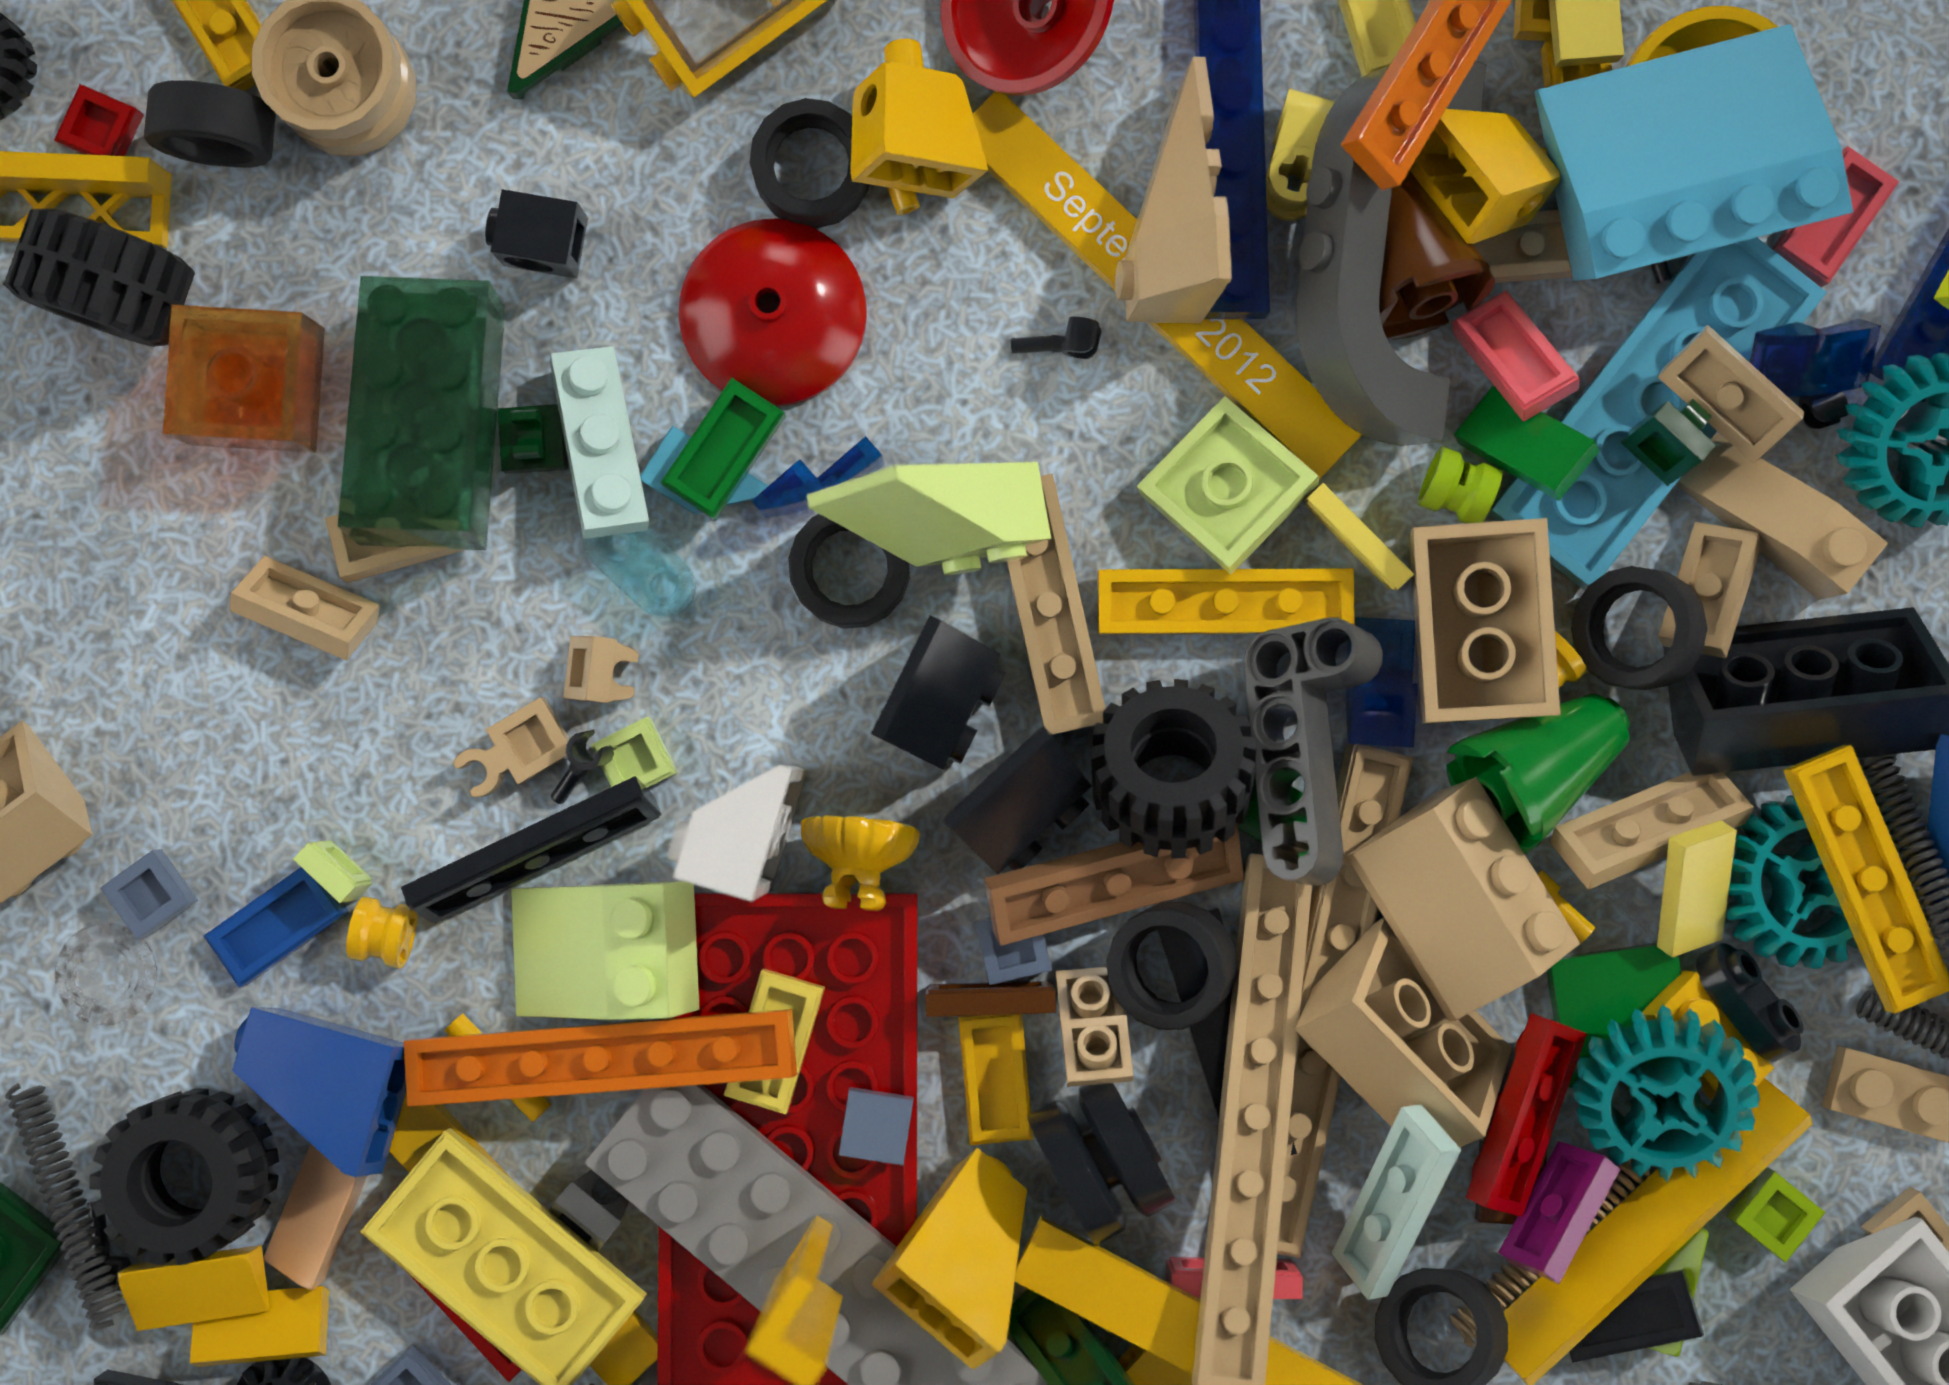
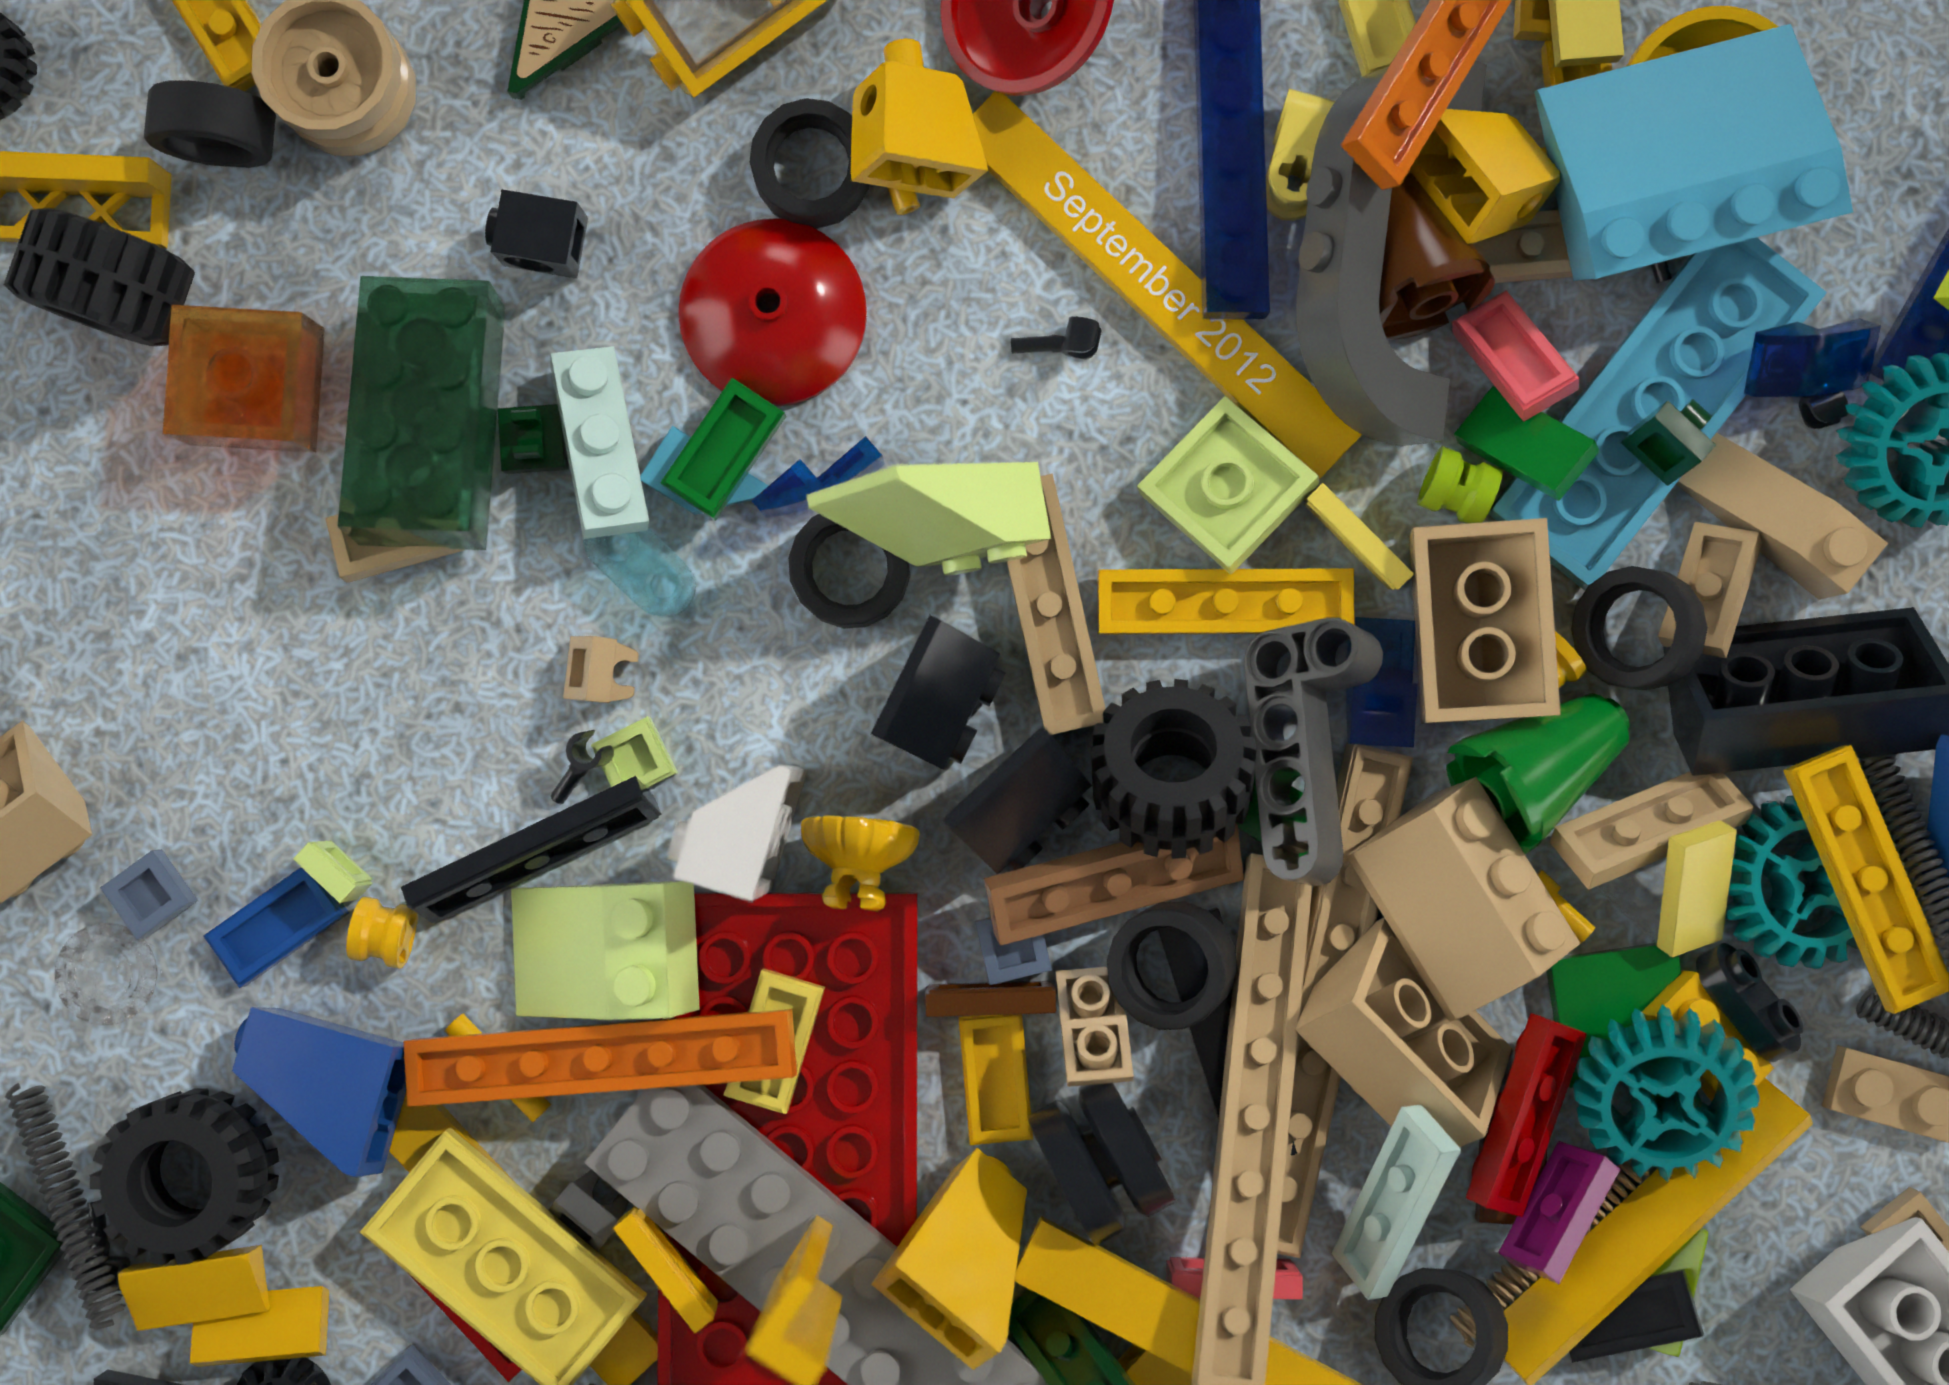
red tile [54,84,144,156] -> none
tan plate [230,556,380,661] -> none
light nougat slope [263,1143,368,1291] -> none
tan plate [452,697,570,797] -> none
sand blue tile [839,1087,914,1165] -> none
tan wedge [1115,57,1231,323] -> none
tan plate [1658,325,1804,464] -> none
lime plate [1726,1167,1826,1263] -> none
coral tile [1772,146,1899,288] -> none
none -> yellow tile [613,1206,718,1333]

